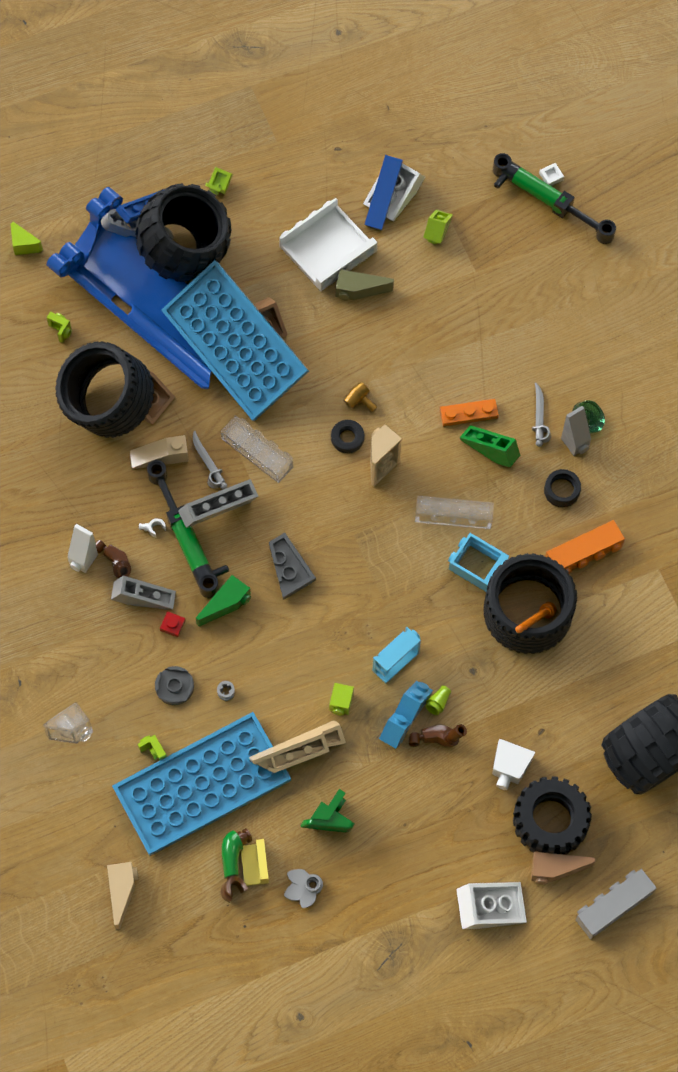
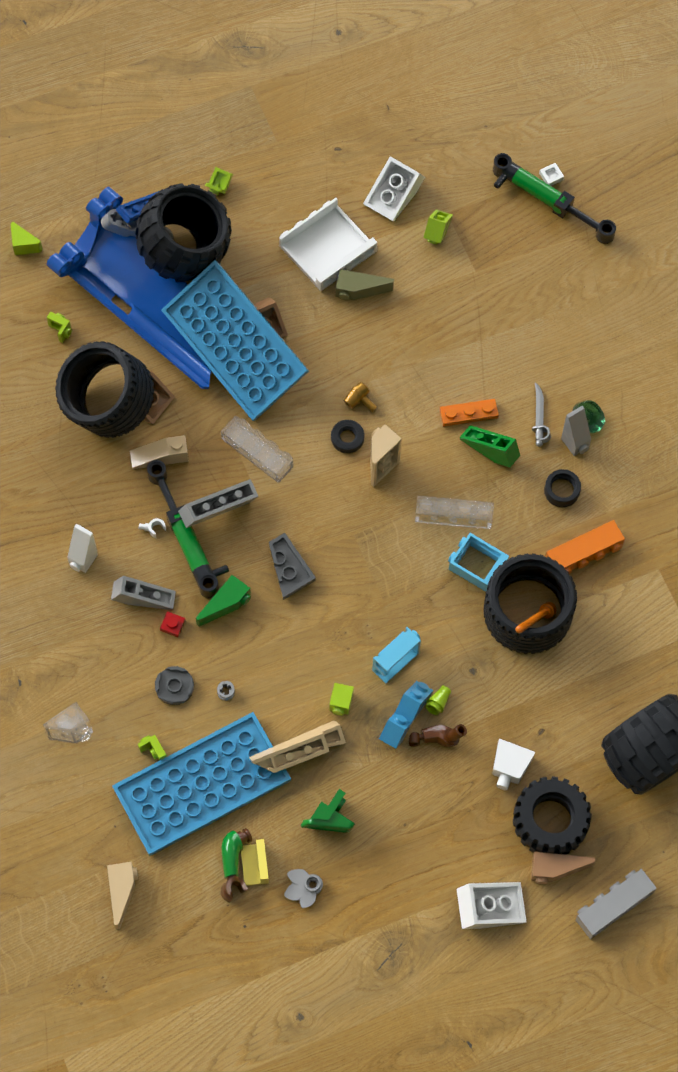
reddish brown arm [95,540,131,578] -> none
light grey sword [193,431,227,490] -> none
blue tile [364,155,403,230] -> none

